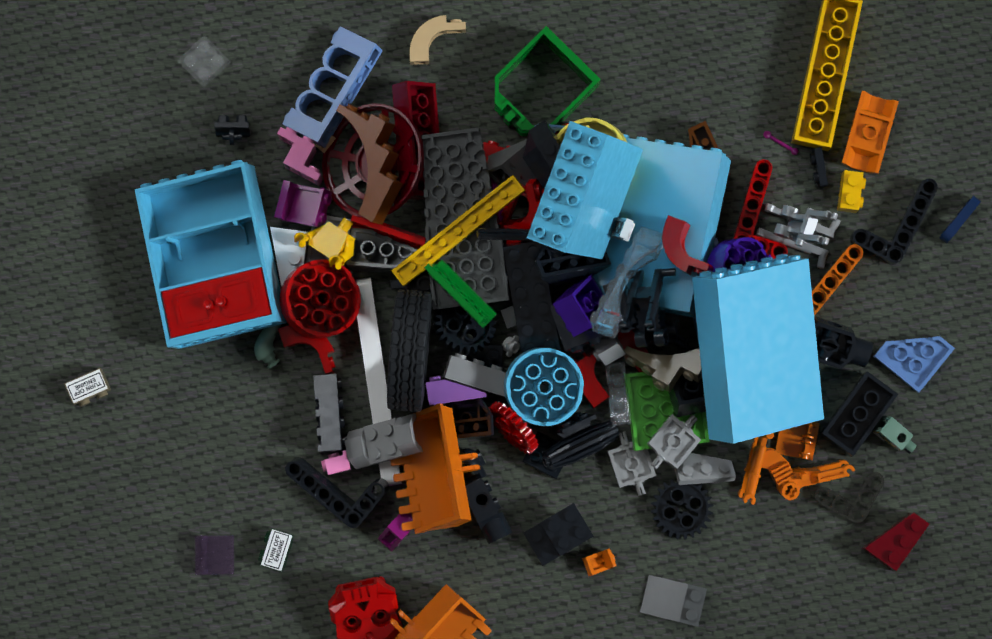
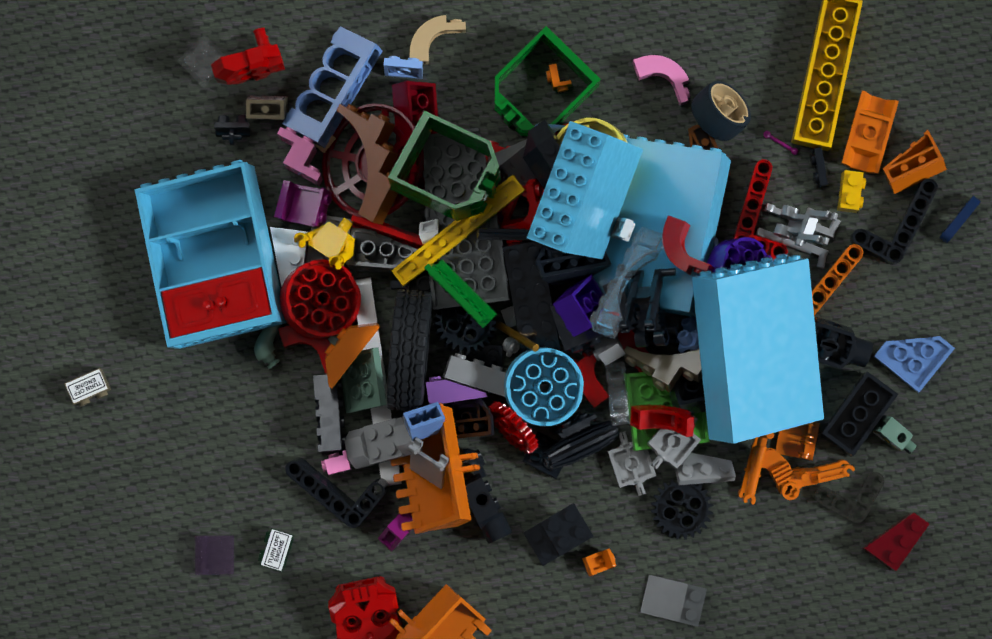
none -> red brick [211,28,285,85]
none -> dark tan brick [246,96,288,119]
none -> orange wedge [325,323,380,389]
none -> sand green plate [341,347,387,413]
none -> light blue plate [384,56,423,79]
none -> green container [388,110,501,221]
none -> medium blue torso [403,402,445,442]
none -> light grey flag [408,437,449,489]
none -> white slope [419,219,439,244]
none -> pearl gold bar [492,318,539,352]
none -> orange bracket [546,64,572,92]
none -> red arch [630,405,695,437]
none -> bright pink arch [632,55,690,106]
none -> medium blue hips [677,317,699,353]
none -> black wheel [691,81,751,141]
none -> orange wedge [883,130,947,194]

